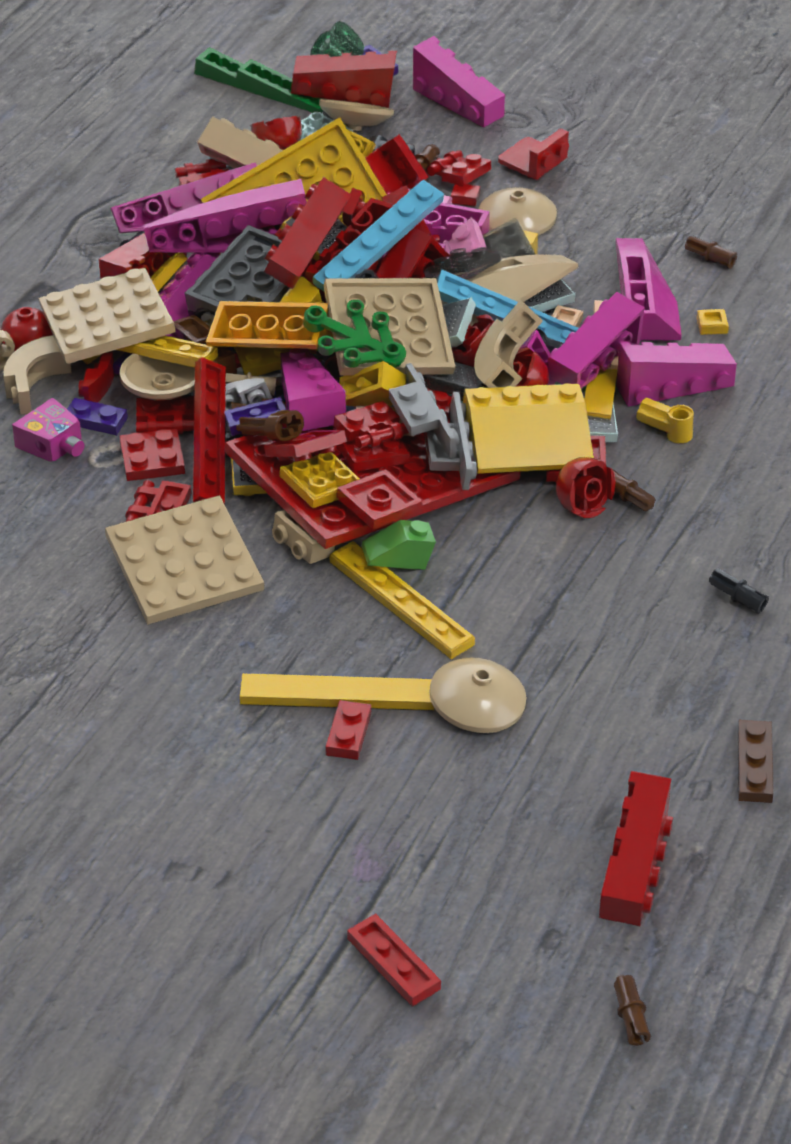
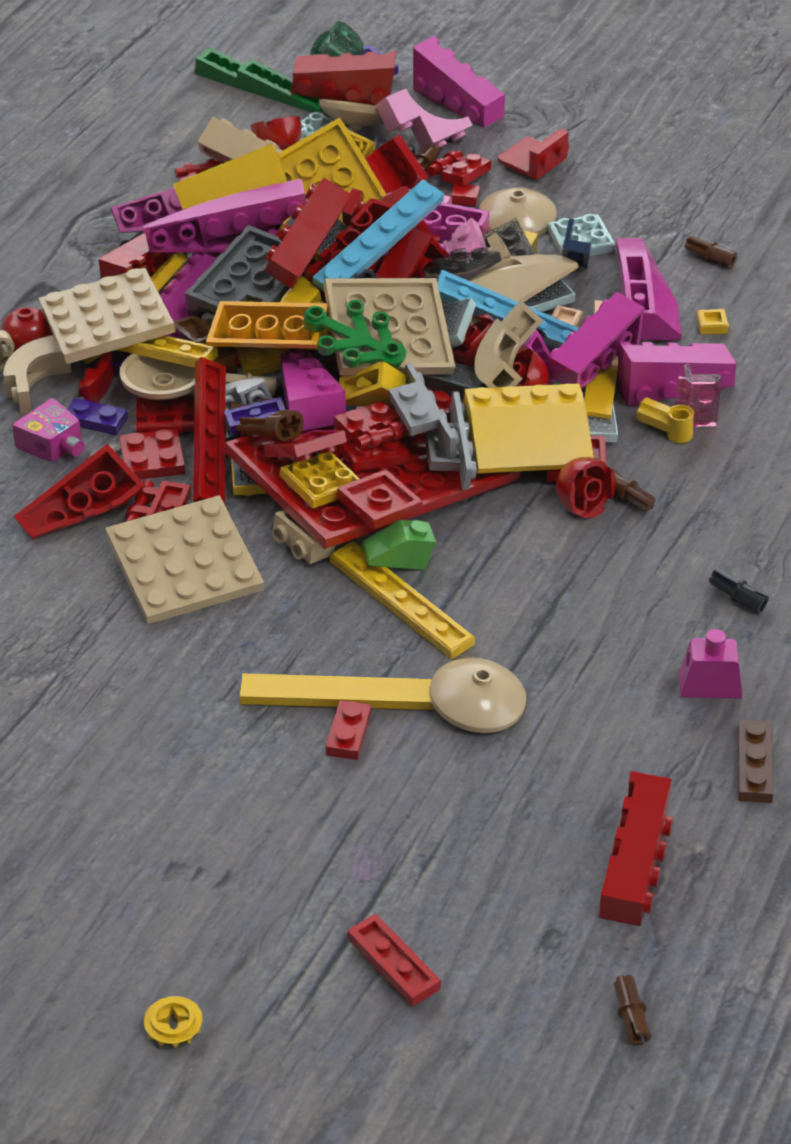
none -> red wedge [13,443,146,539]
none -> yellow gear [144,996,203,1048]
none -> yellow tile [173,143,288,210]
none -> bright pink arch [375,88,473,151]
none -> tan plate [487,233,511,260]
none -> light aqua tile [548,214,615,256]
none -> dark blue panel [562,218,592,268]
none -> clear pink bracket [675,365,722,427]
none -> dark pink torso [679,629,742,699]

